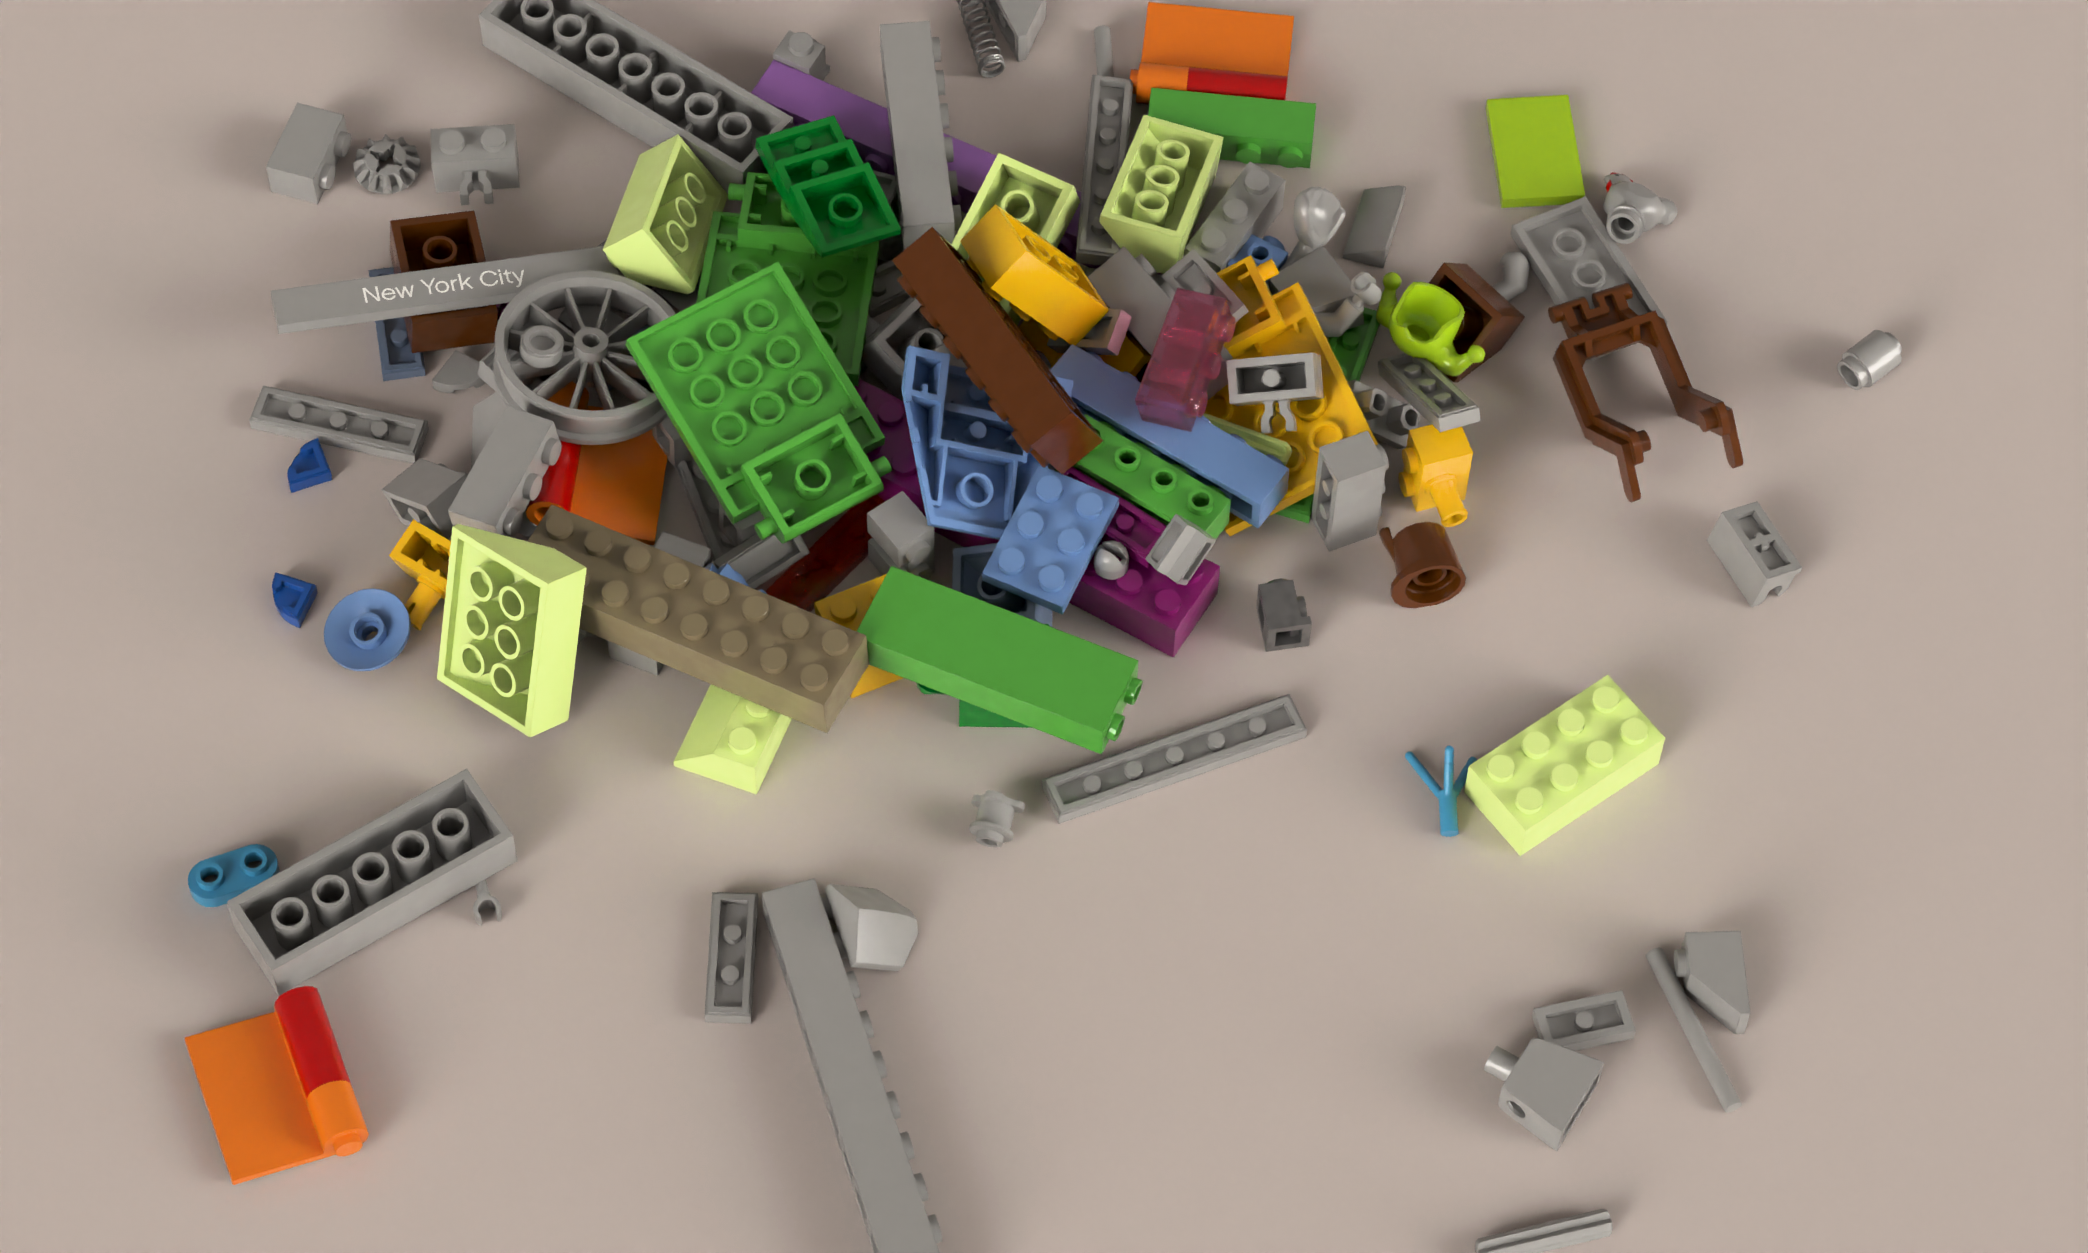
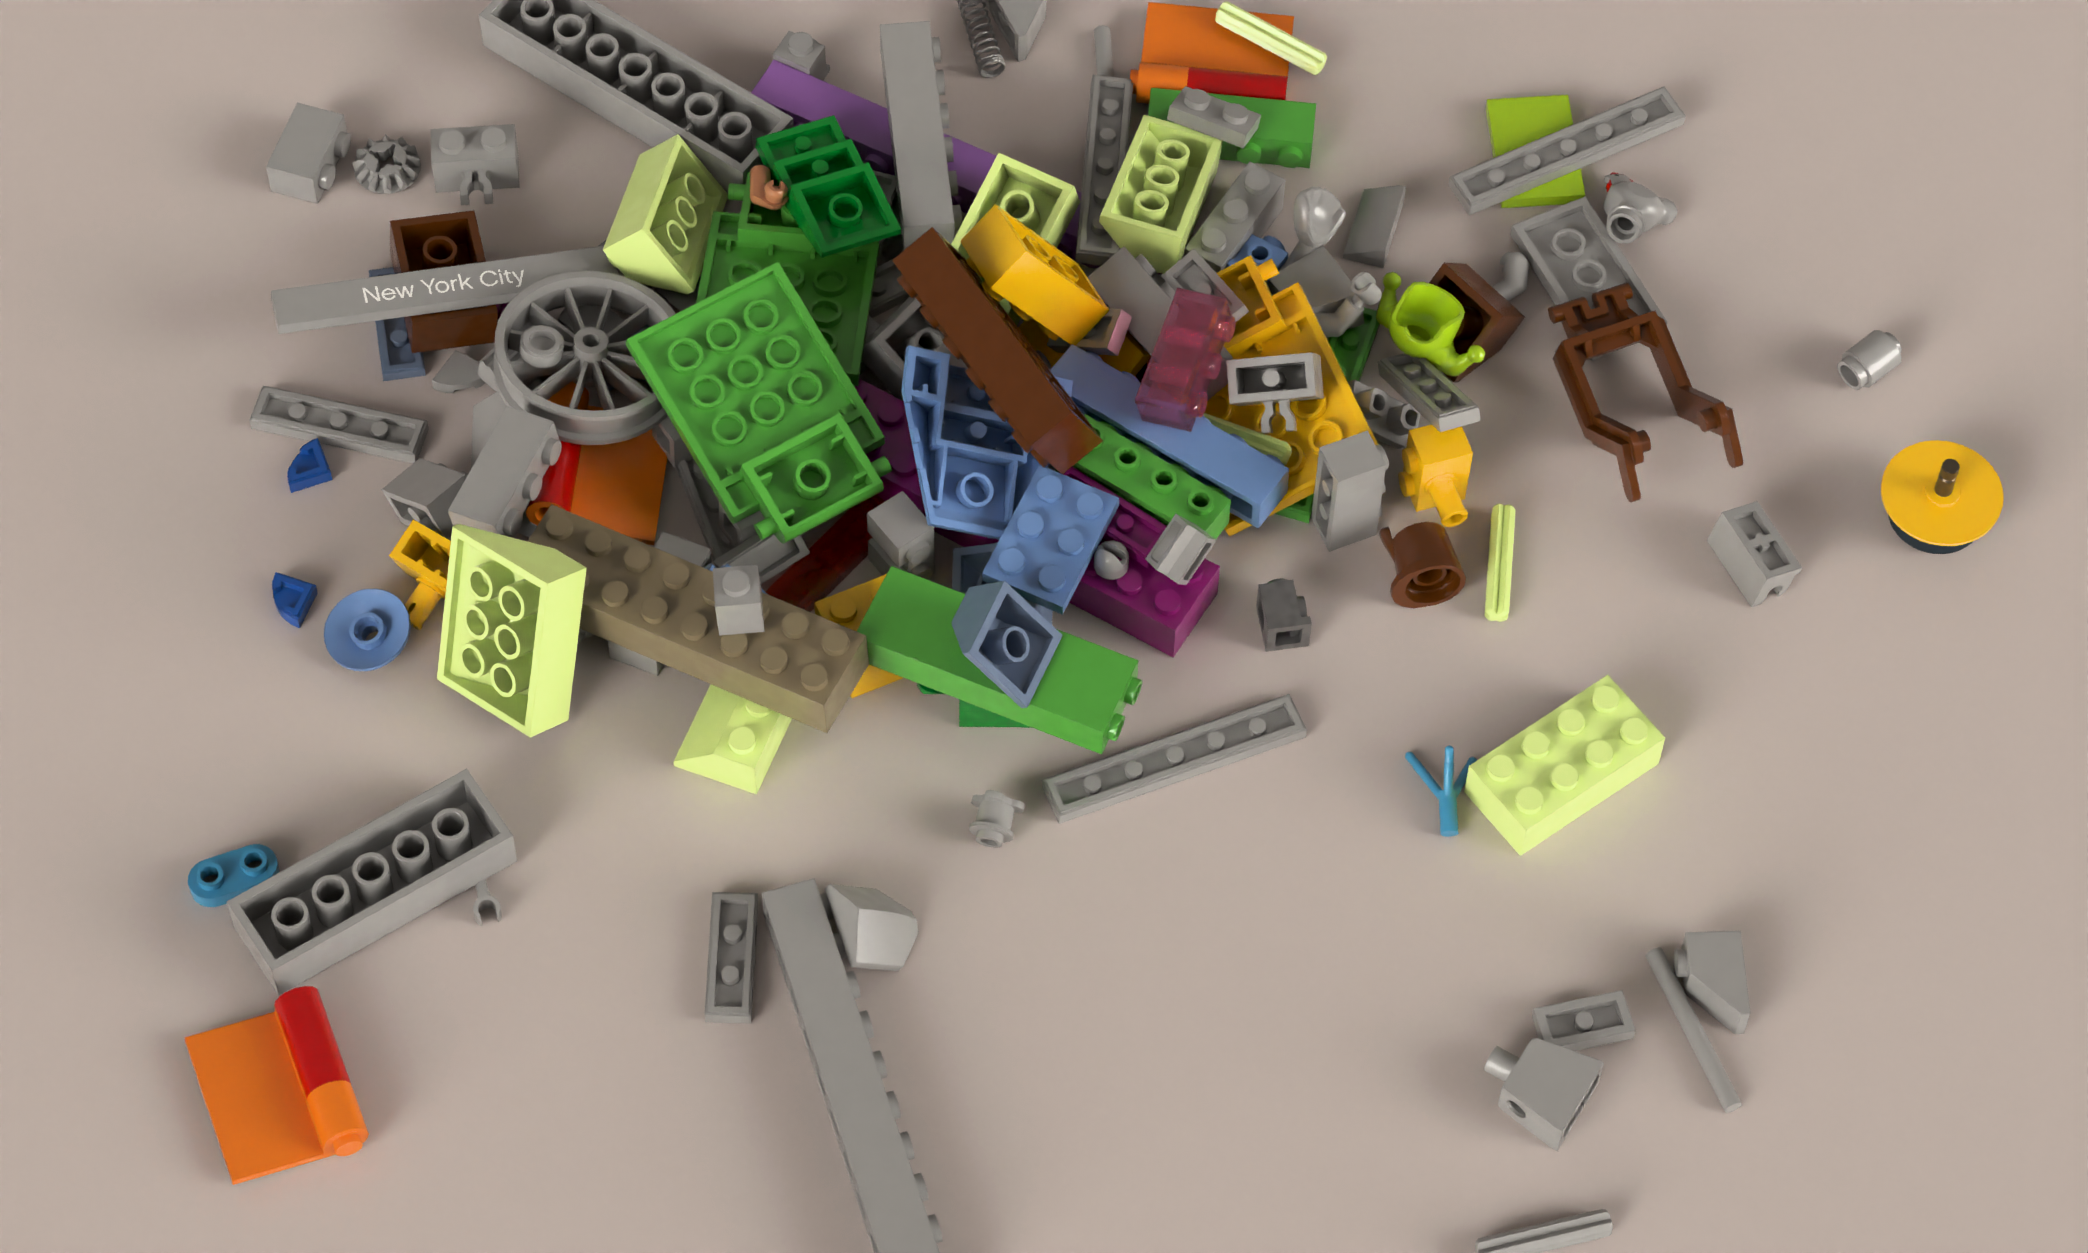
none -> light grey brick [713,565,765,636]
none -> nougat arm [750,165,789,210]
none -> sand blue slope [951,581,1063,708]
none -> light grey plate [1167,86,1261,148]
none -> yellowish green axle [1215,1,1327,75]
none -> light grey tile [1448,86,1686,215]
none -> yellowish green axle [1485,503,1516,622]
none -> yellow piece [1881,440,2004,554]

